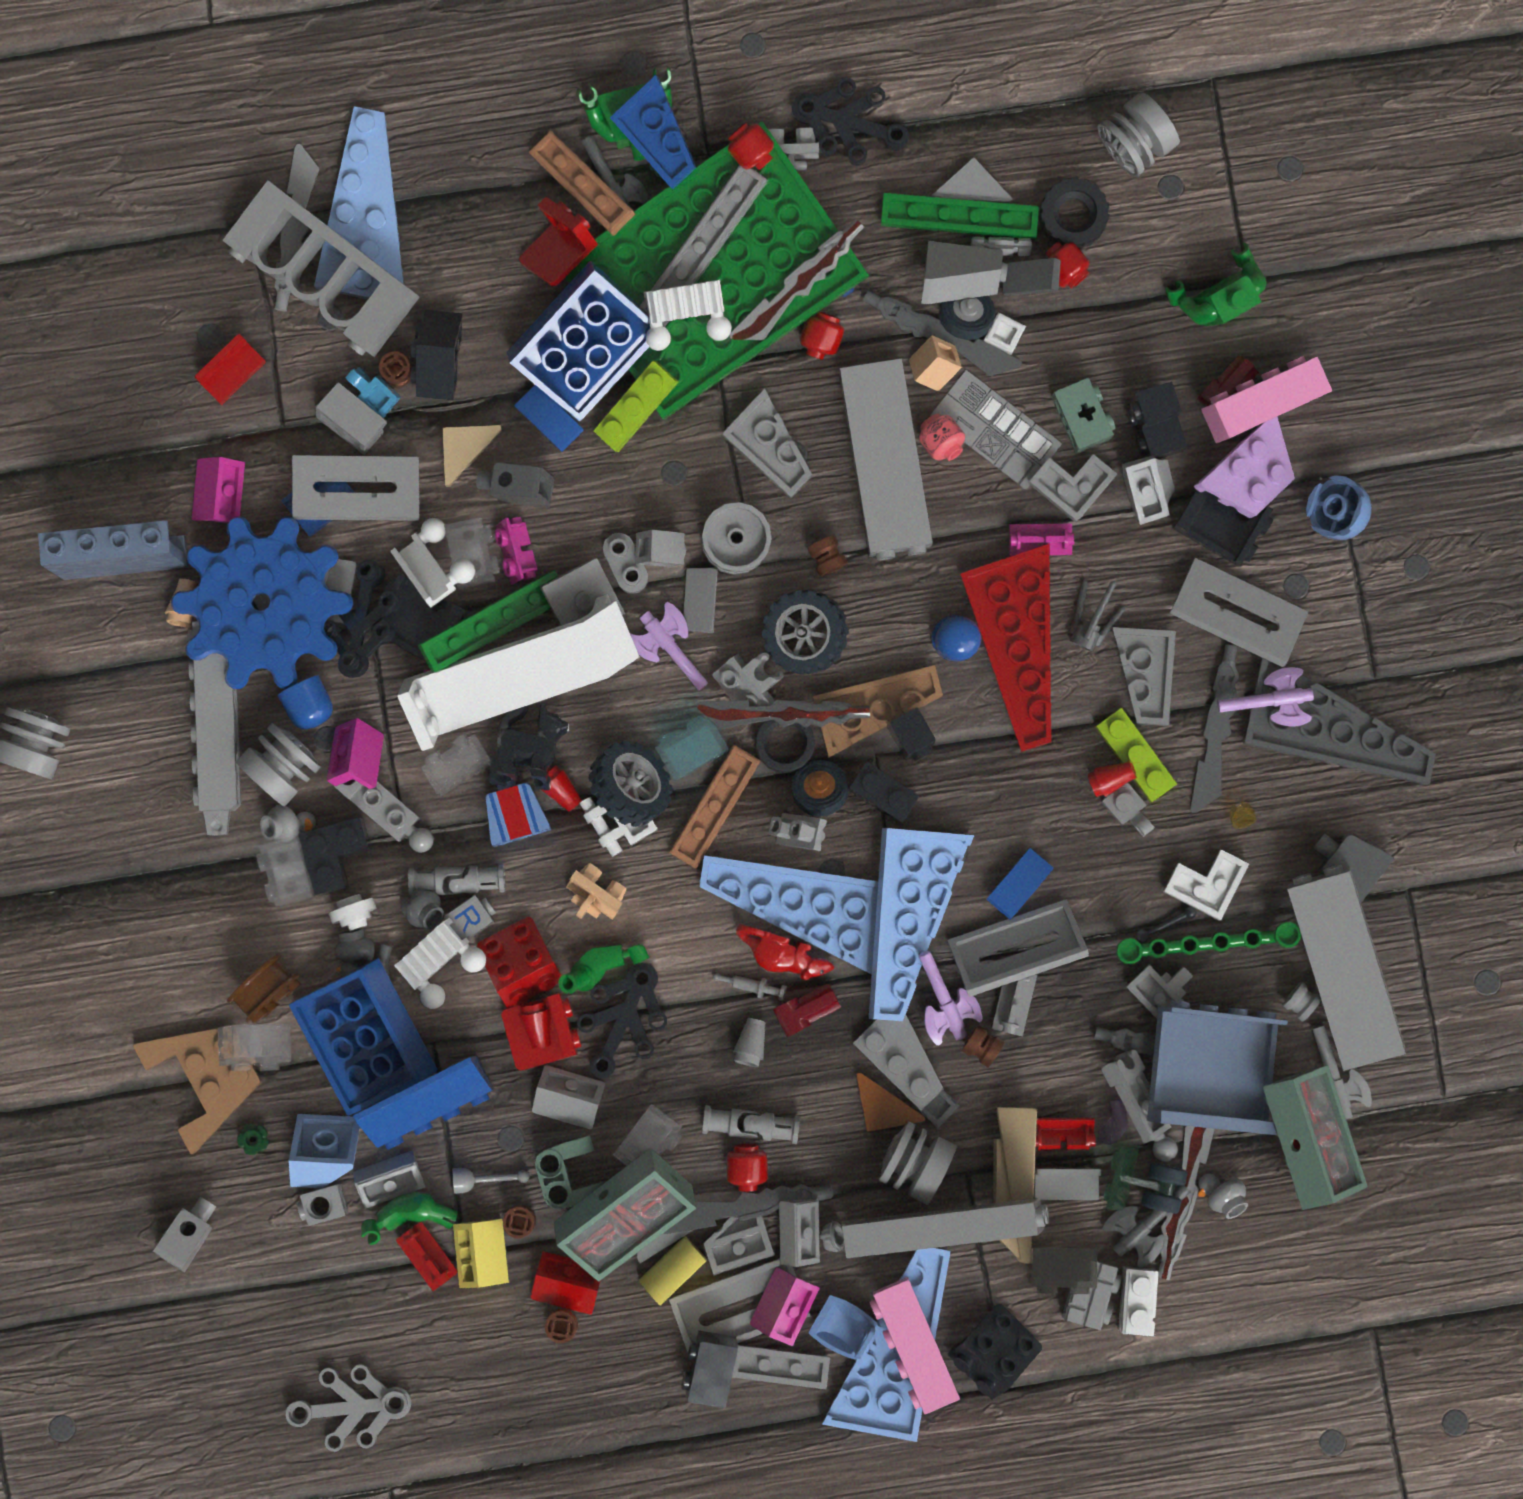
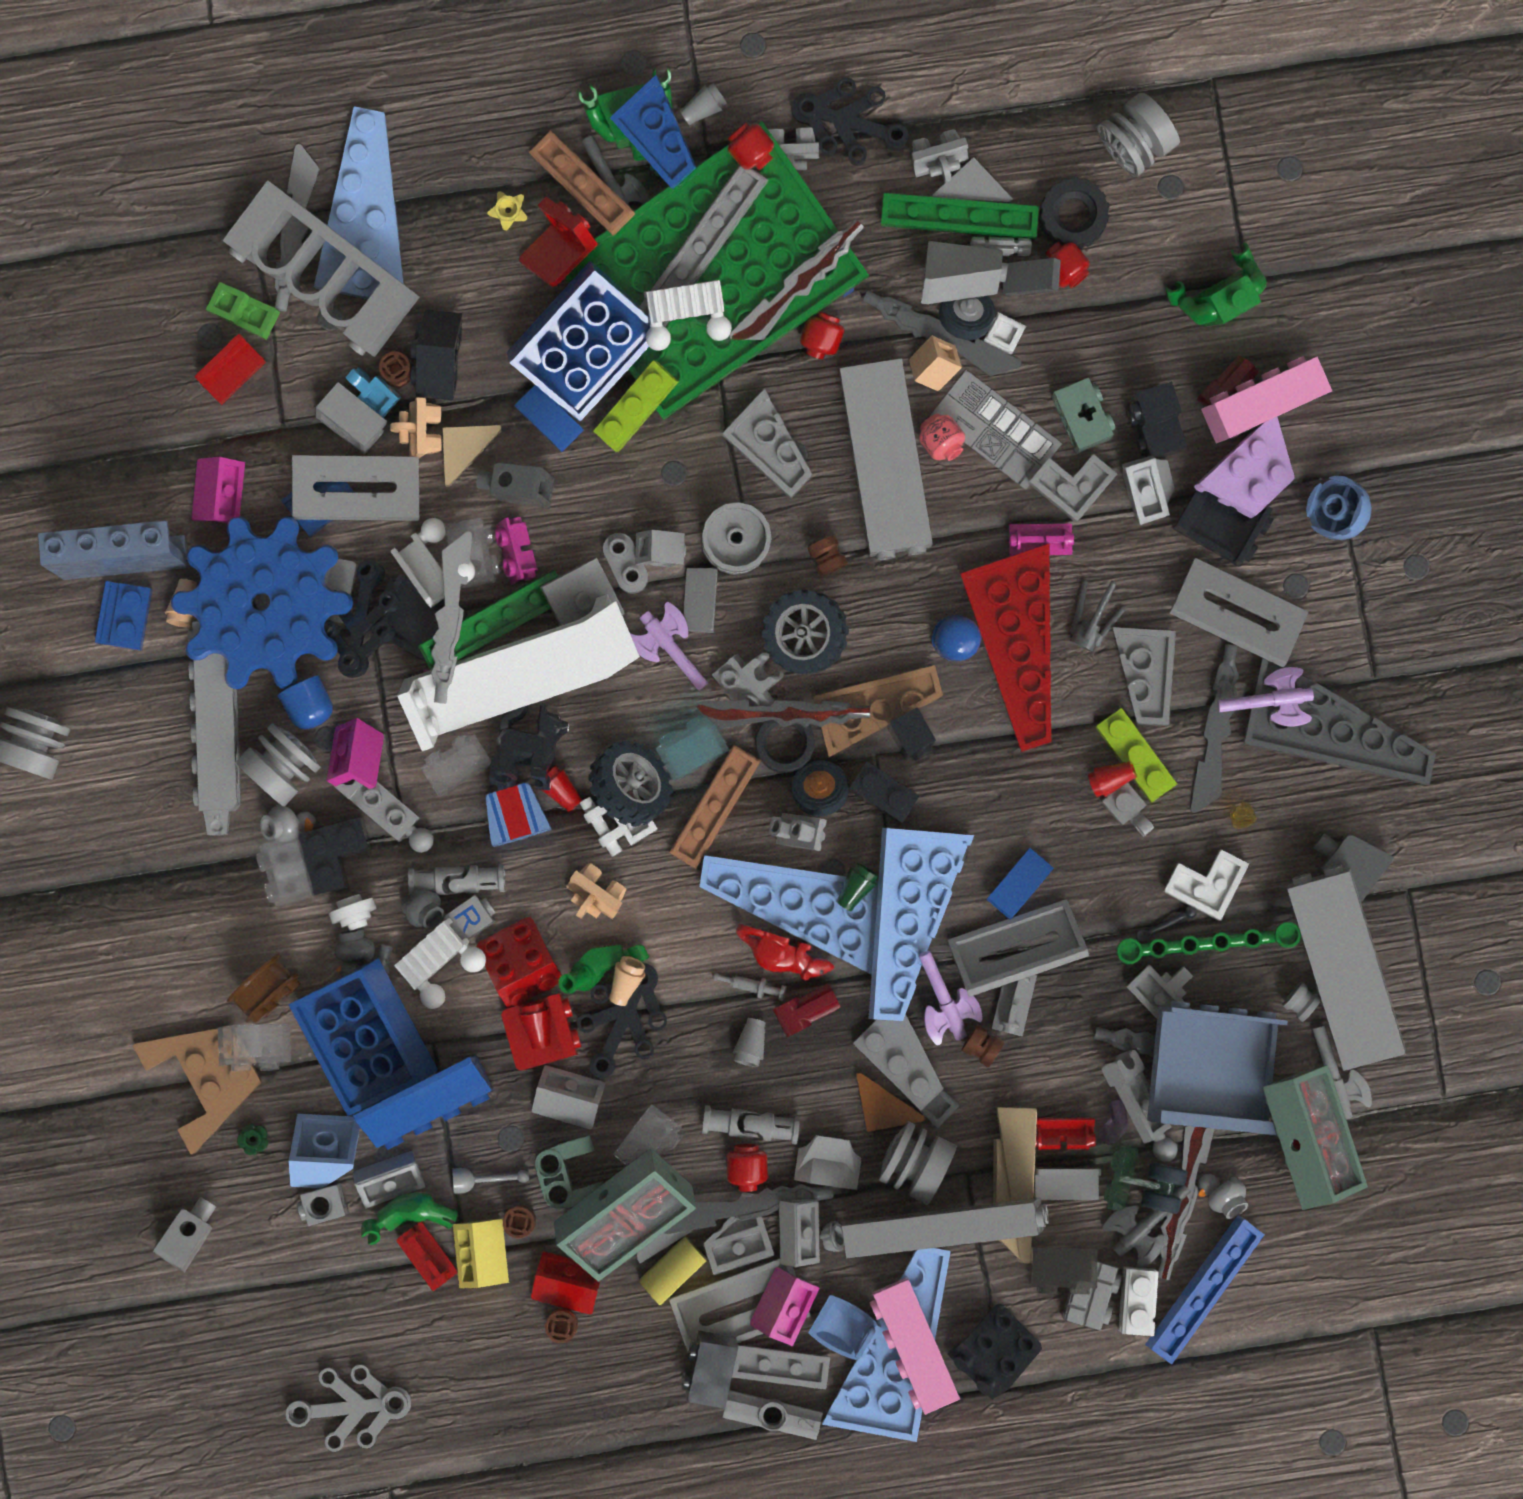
none -> blue plate [95,581,153,651]
none -> bright green slope [206,282,280,340]
none -> light nougat hips [390,397,441,458]
none -> light grey sword [430,532,472,704]
none -> light yellow plate [487,191,527,231]
none -> light nougat cone [609,956,645,1006]
none -> light grey cone [679,83,727,126]
none -> light grey piece [723,1390,823,1440]
none -> light grey slope [794,1135,861,1190]
none -> dark green cone [836,862,878,912]
none -> light grey hips [912,129,969,183]
none -> blue plate [1145,1215,1265,1364]

